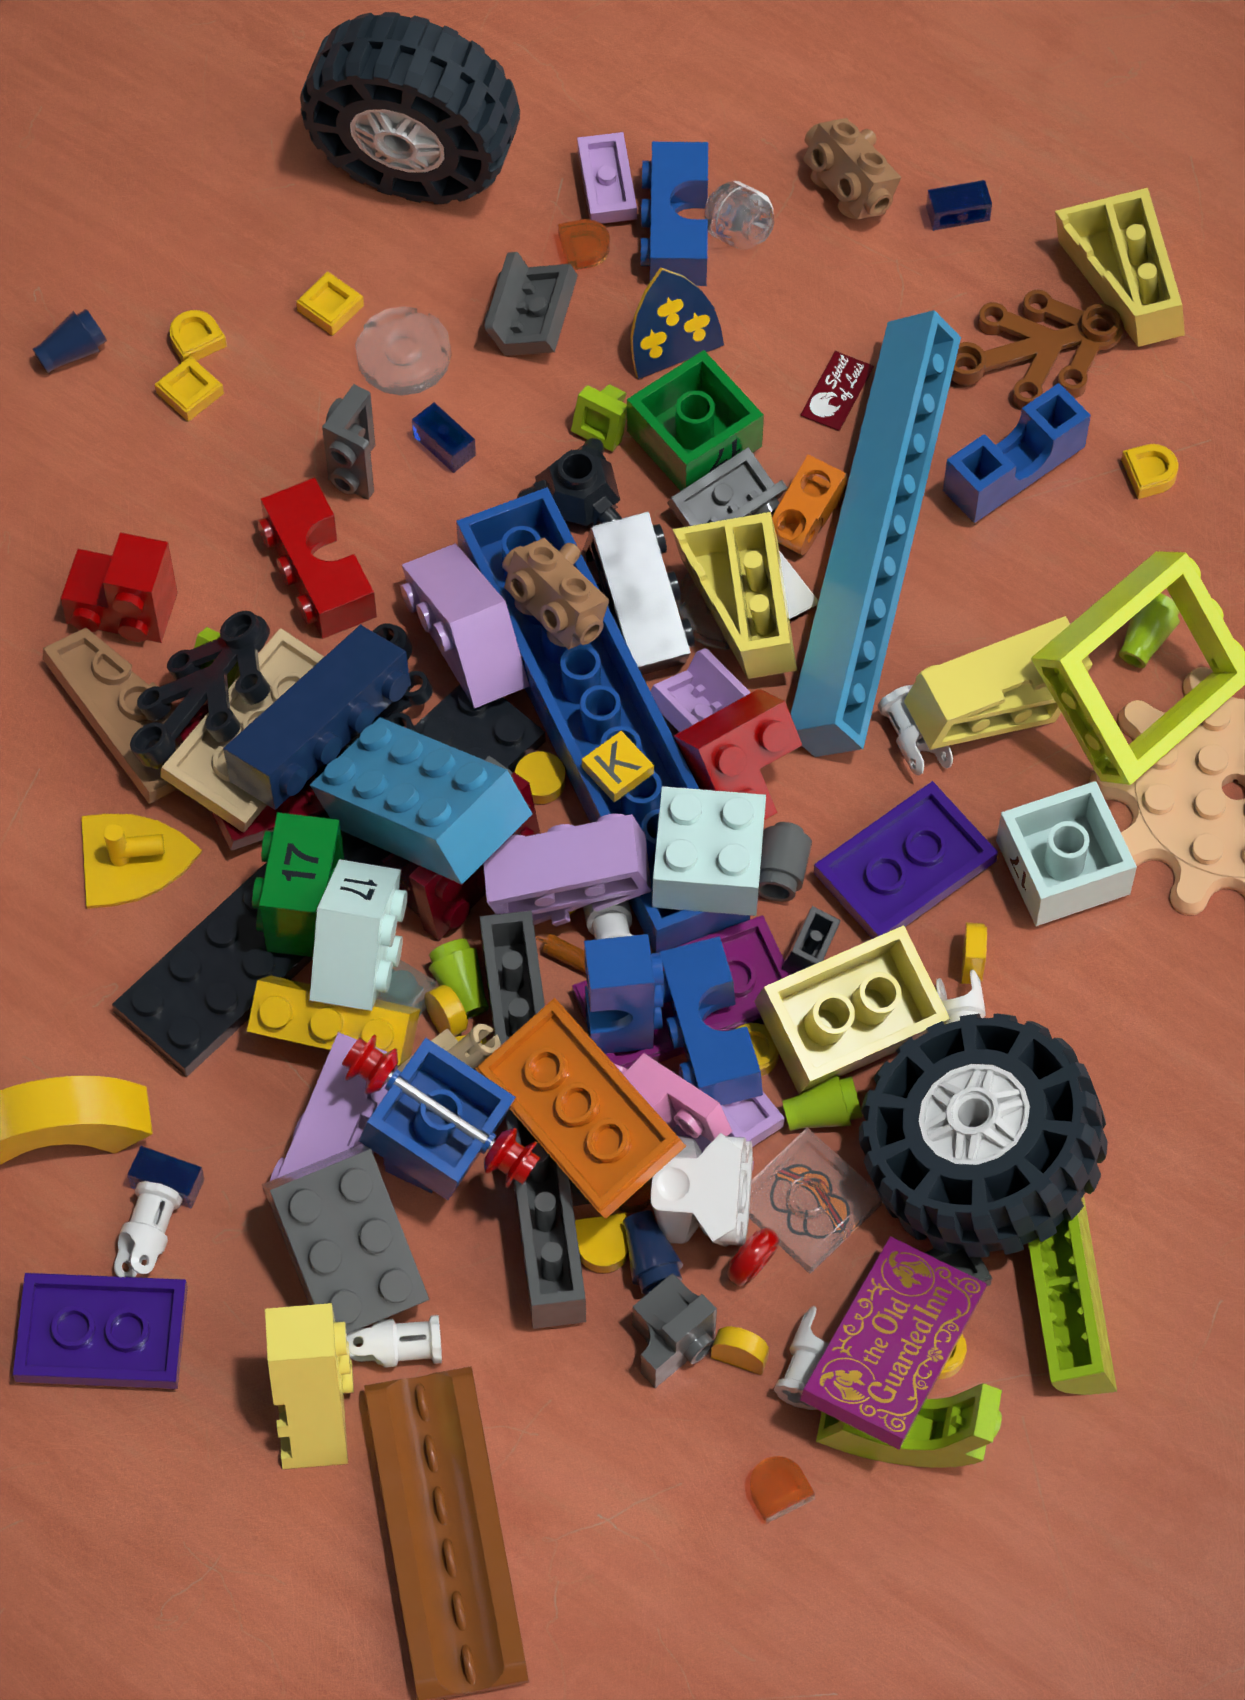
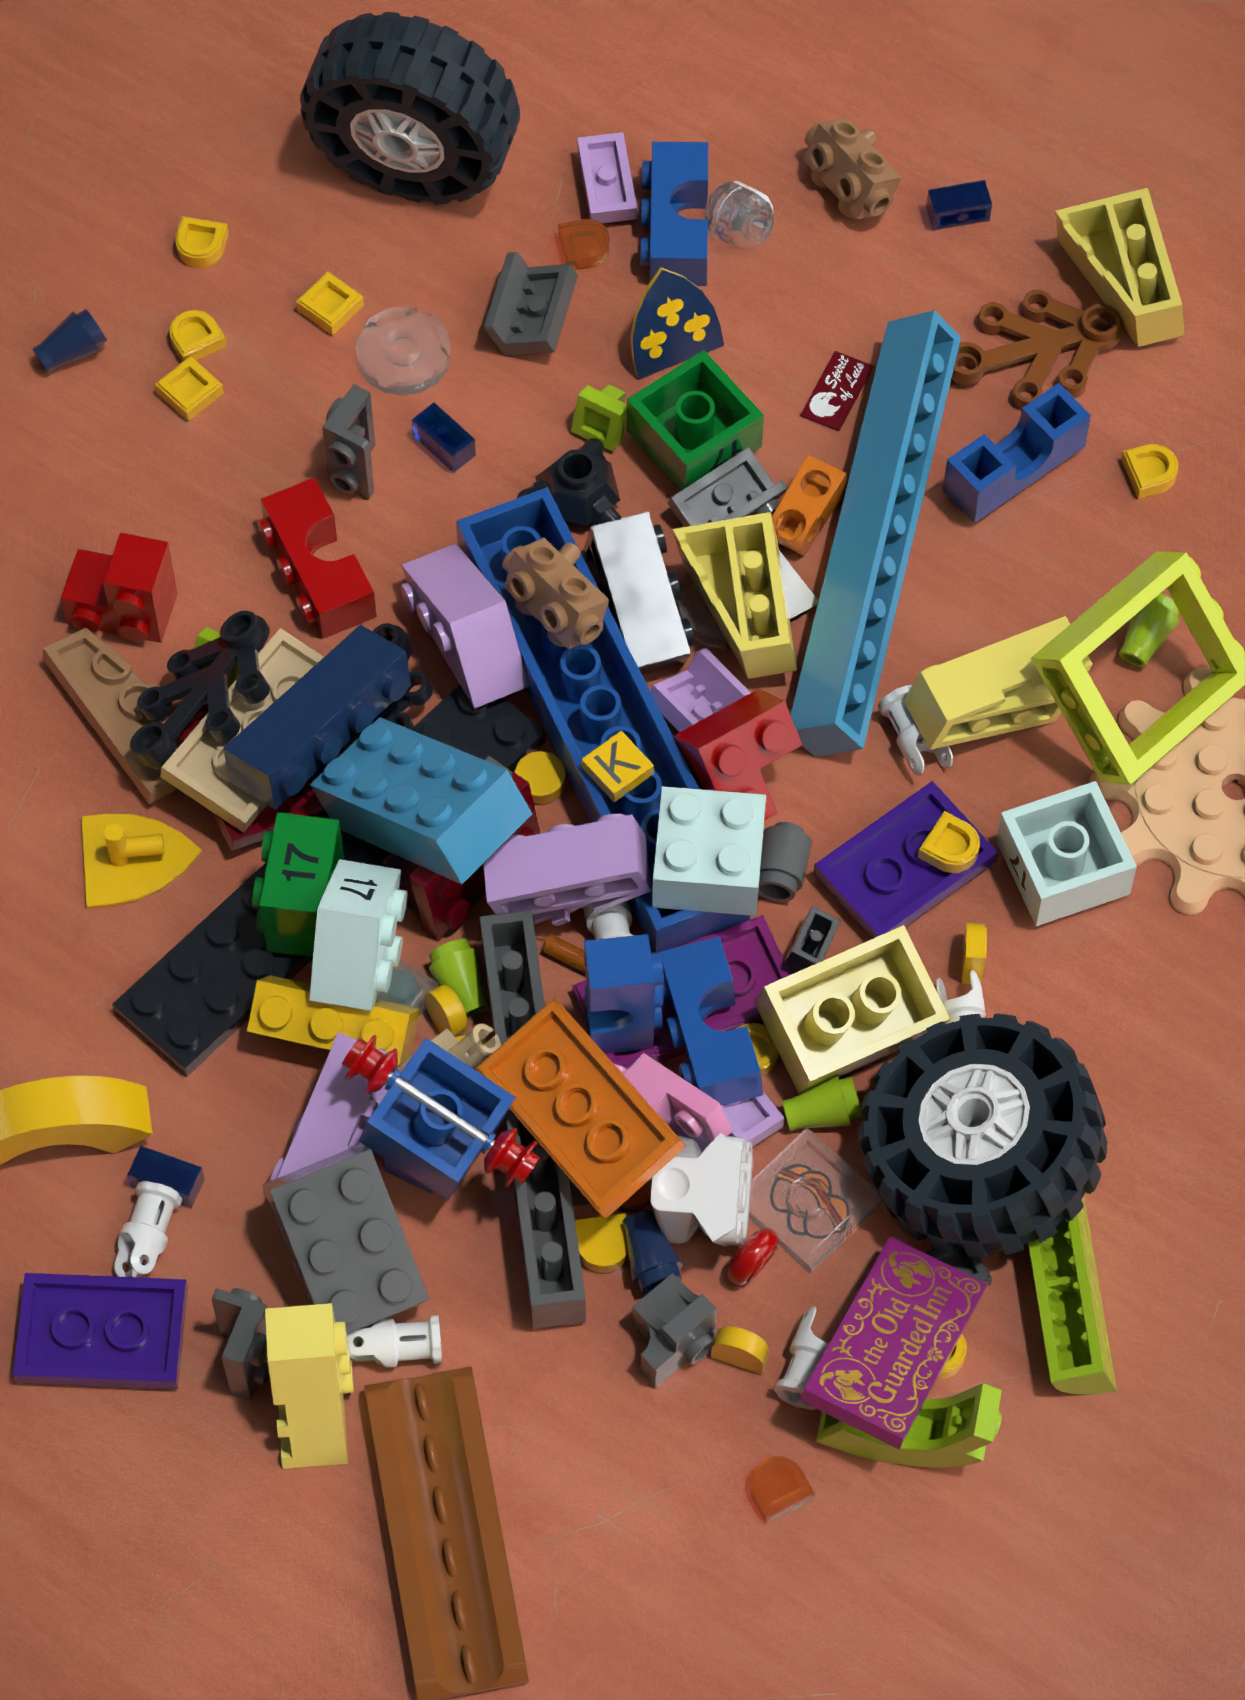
none -> yellow tile [175,216,229,268]
none -> dark grey bracket [211,1288,270,1401]
none -> yellow tile [918,811,980,873]

